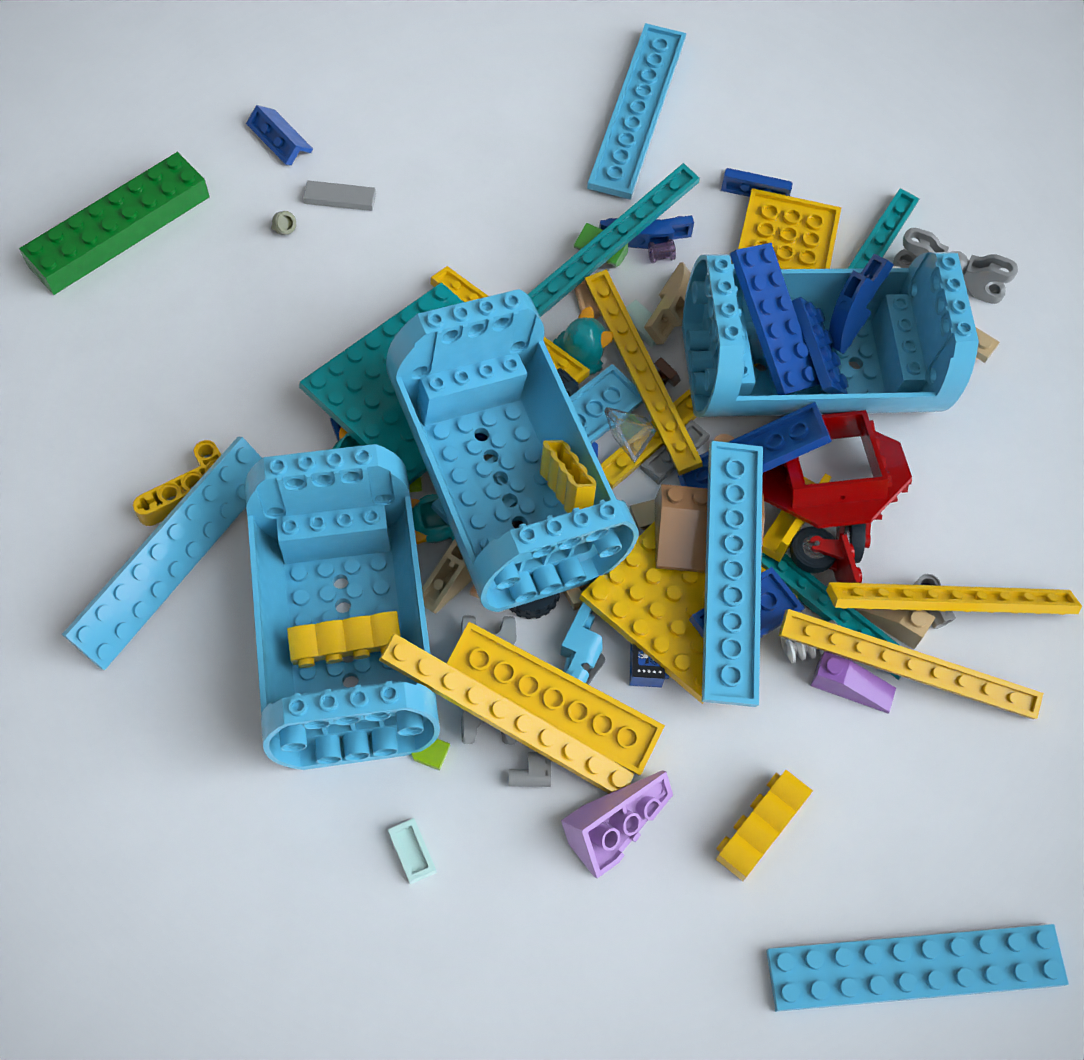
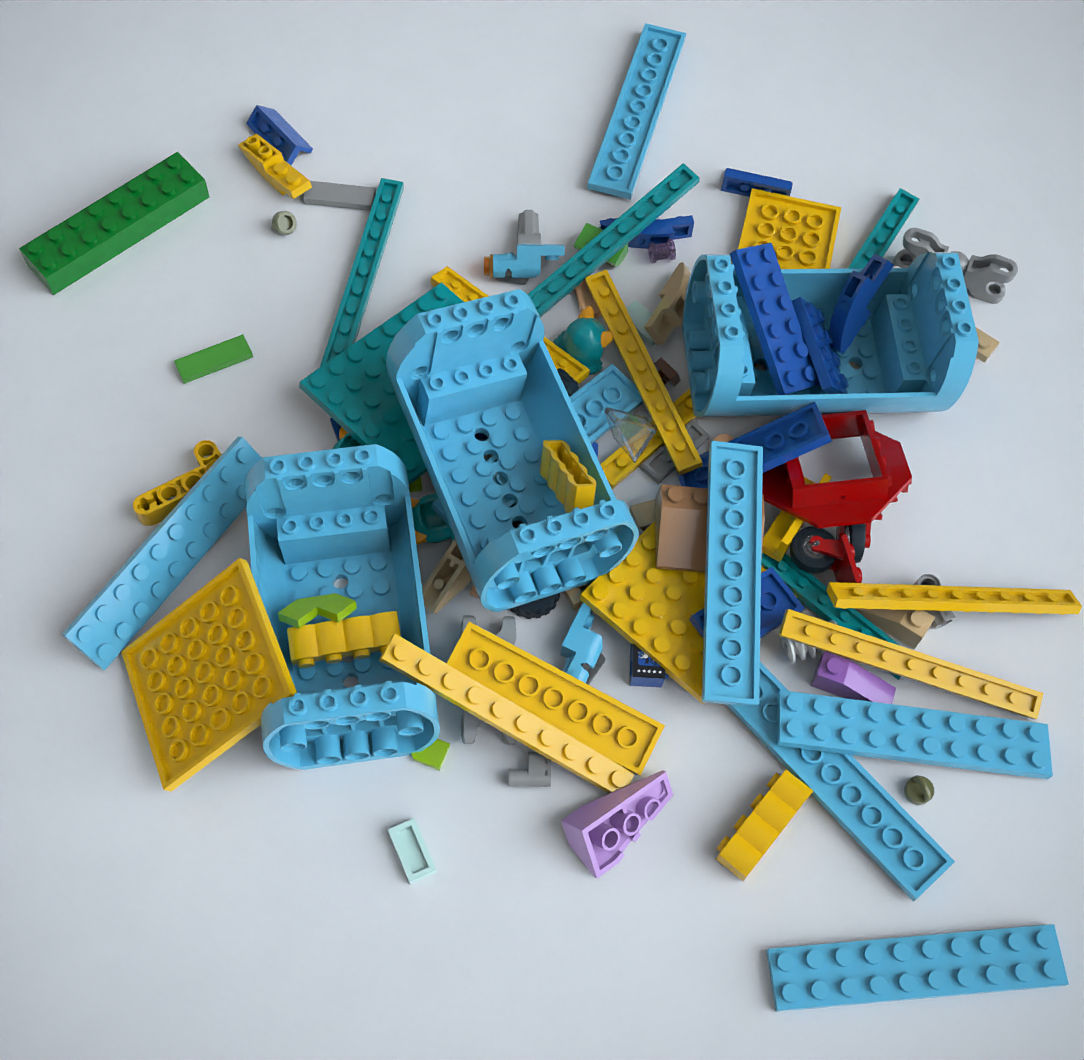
none -> yellow plate [121,558,297,792]
none -> bright green tile [174,334,253,384]
none -> yellow slope [238,133,312,199]
none -> lime tile [278,593,357,628]
none -> teal plate [320,178,404,367]
none -> medium azure plate [484,244,565,285]
none -> light grey piece [517,210,541,244]
none -> medium azure plate [726,662,955,902]
none -> medium azure plate [777,690,1053,779]
none -> olive tile [904,775,934,805]

